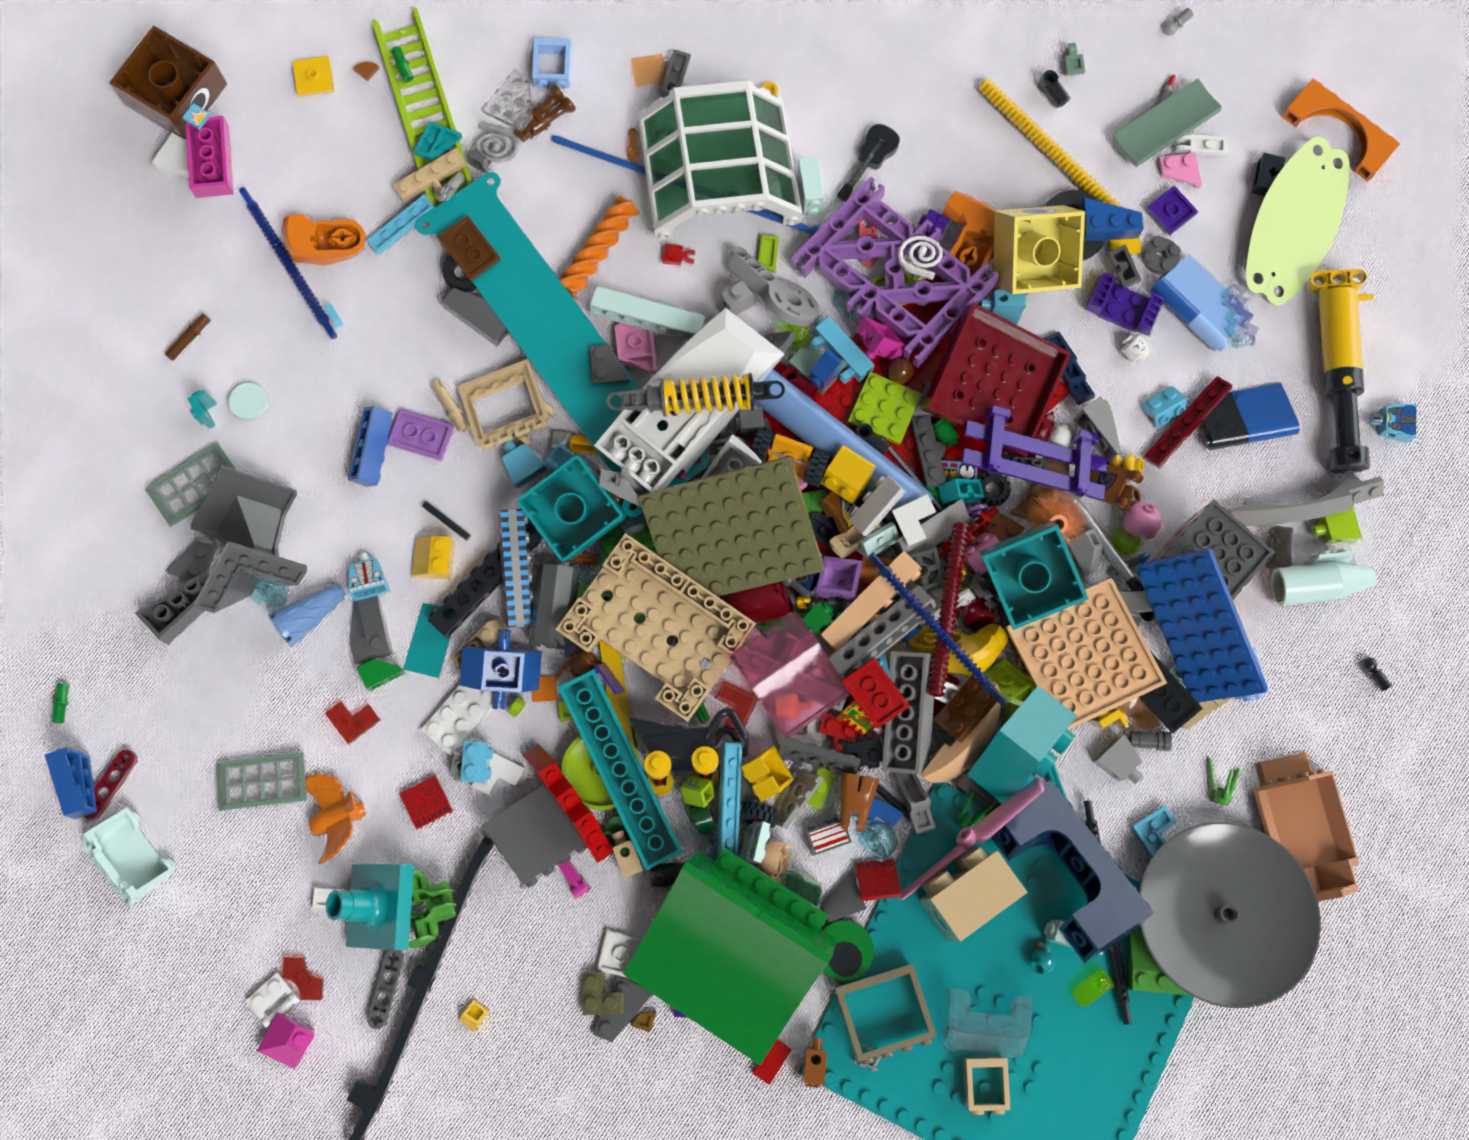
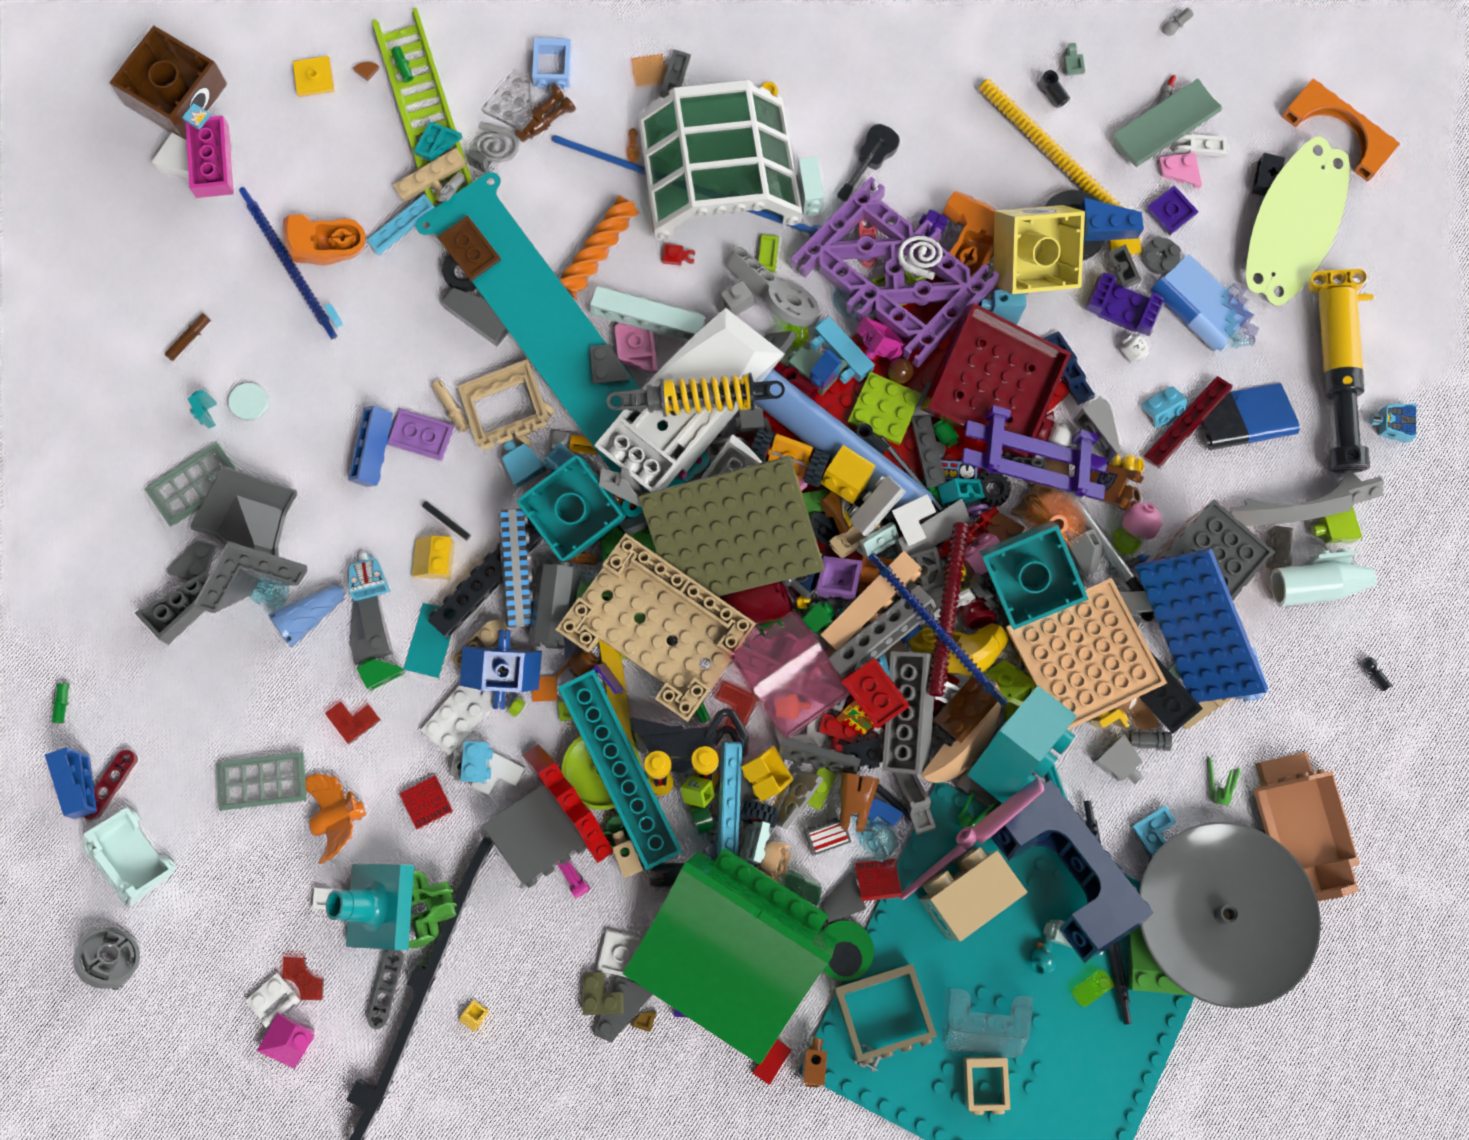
none -> dark grey piece [73,928,140,990]

